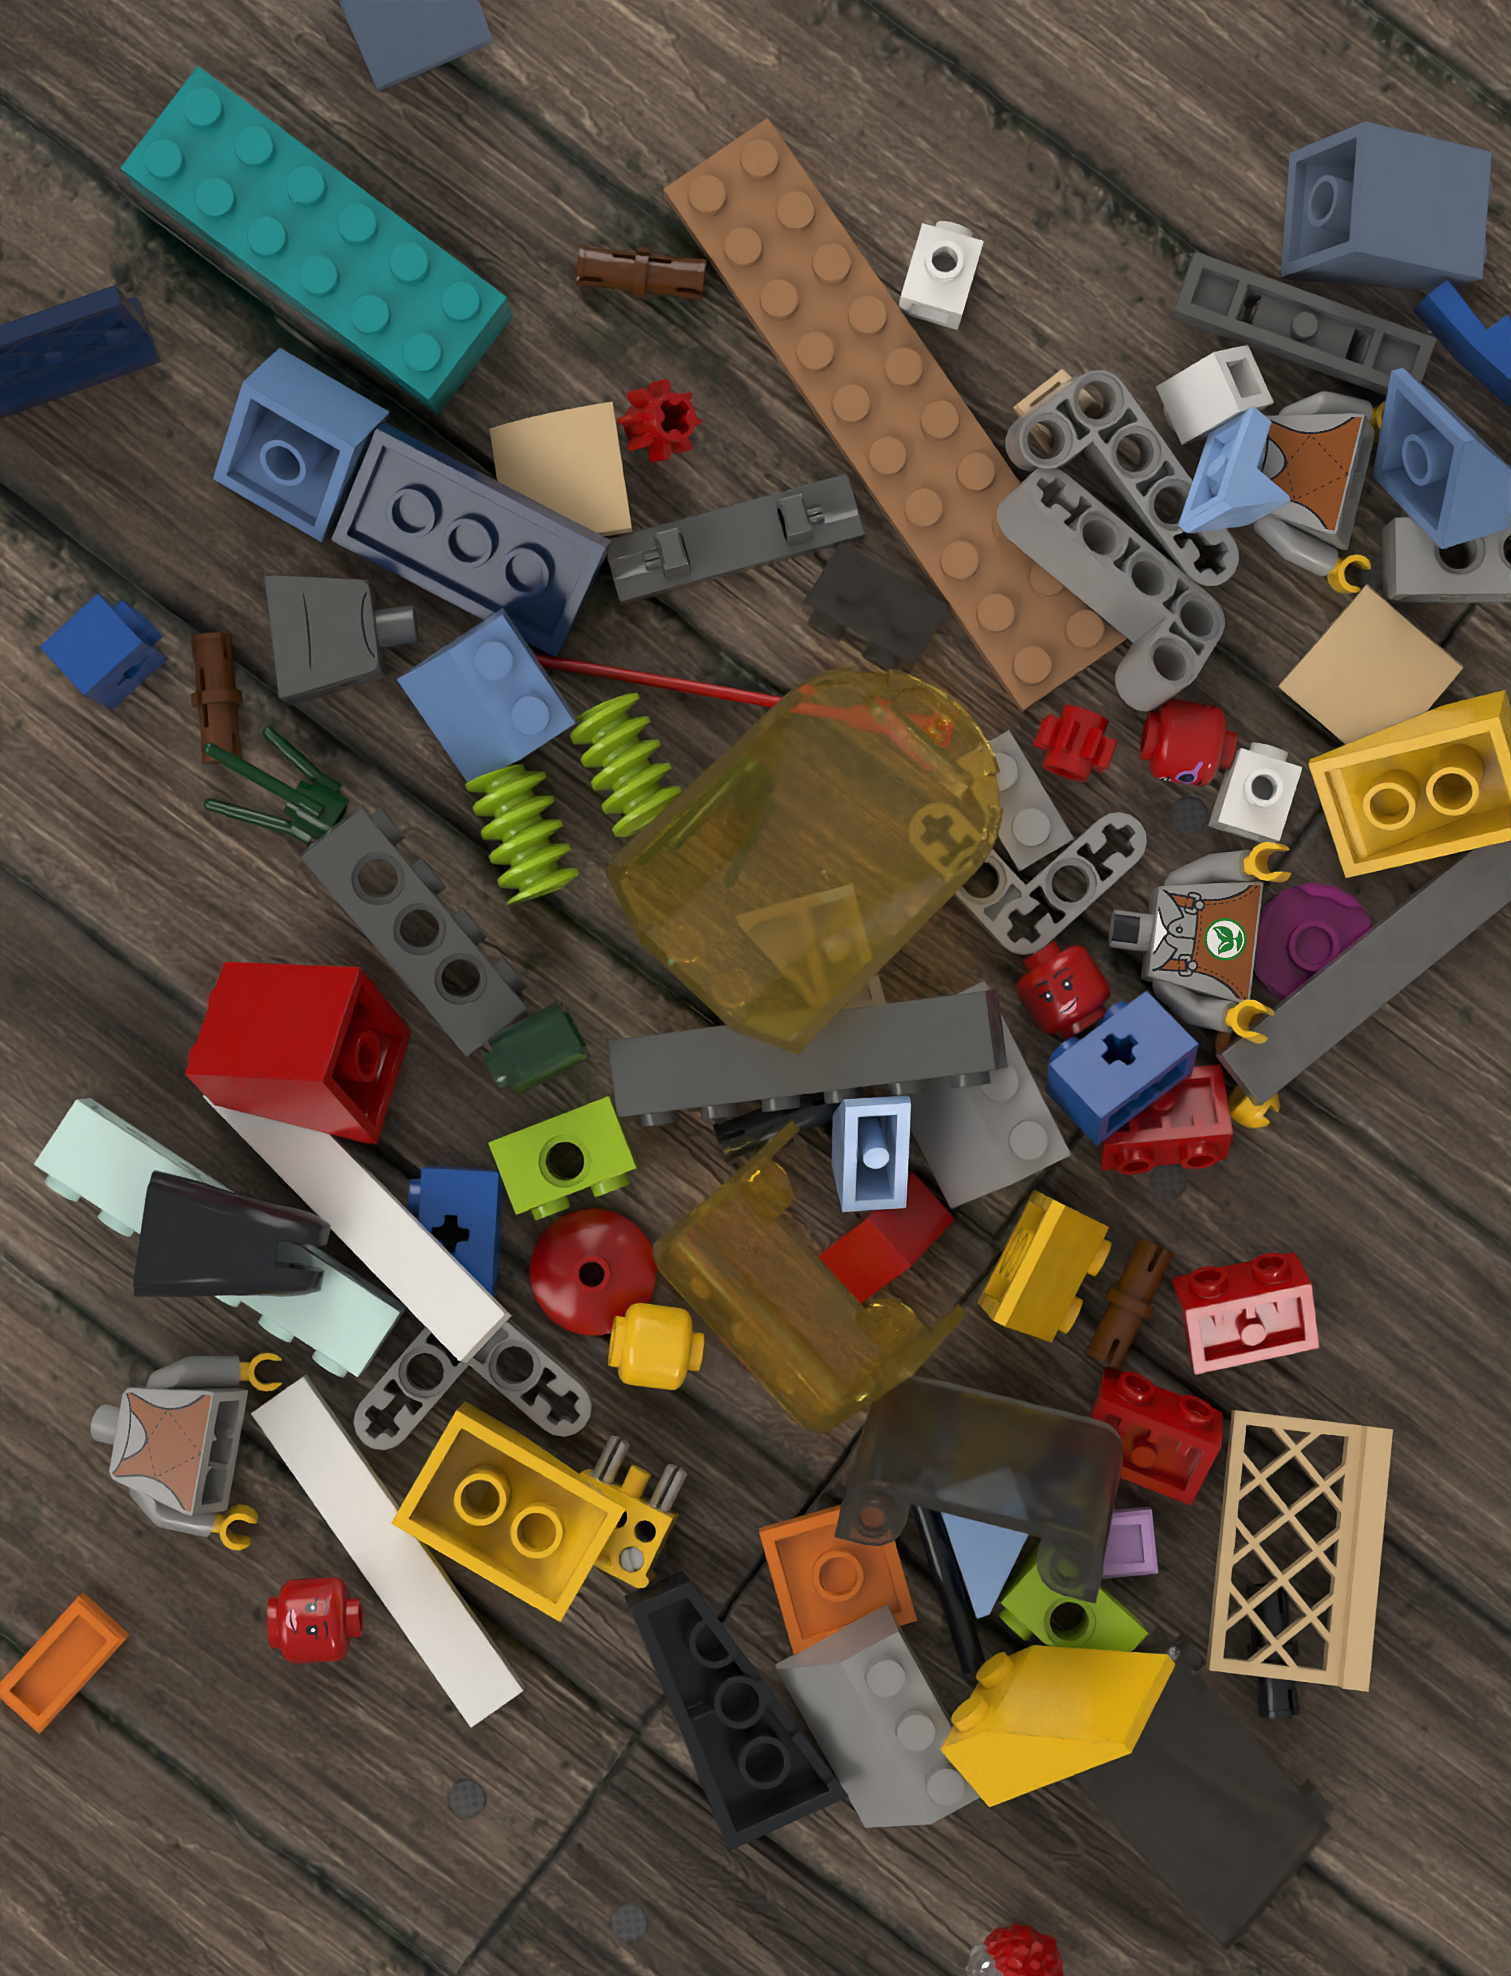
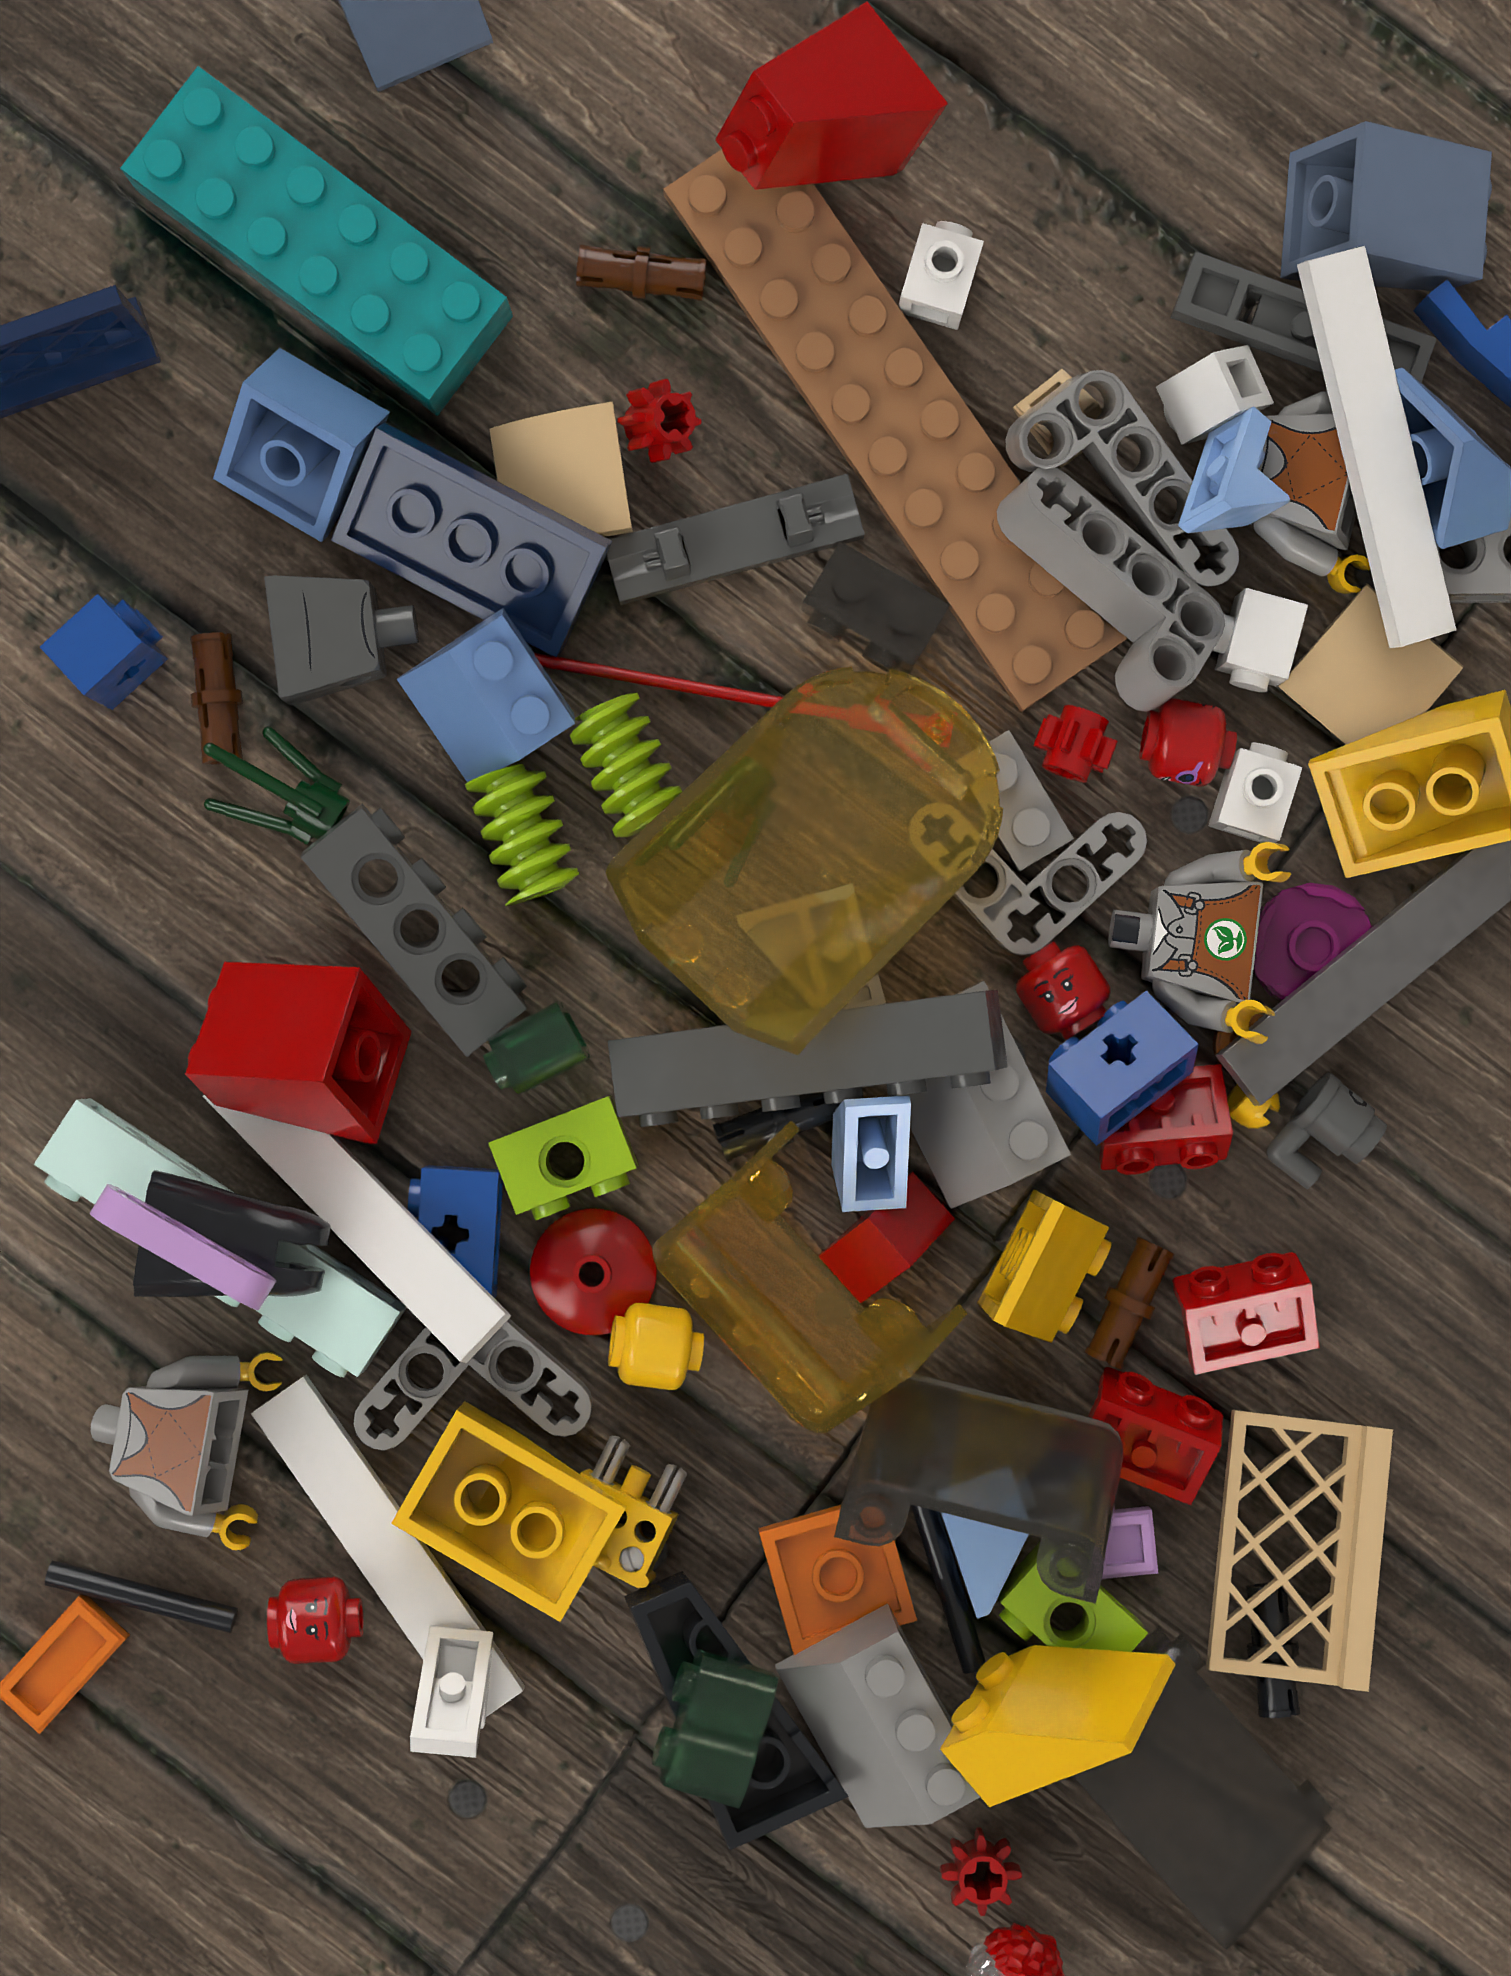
none -> black bar [45,1560,238,1633]
none -> lavender beam [90,1184,276,1310]
none -> white slope [410,1626,493,1758]
none -> clear green brick [652,1649,779,1808]
none -> red slope [715,1,948,190]
none -> red gear [940,1827,1022,1916]
none -> white brick [1212,588,1308,692]
none -> dark grey piece [1266,1072,1387,1189]
none -> white tile [1297,246,1456,648]

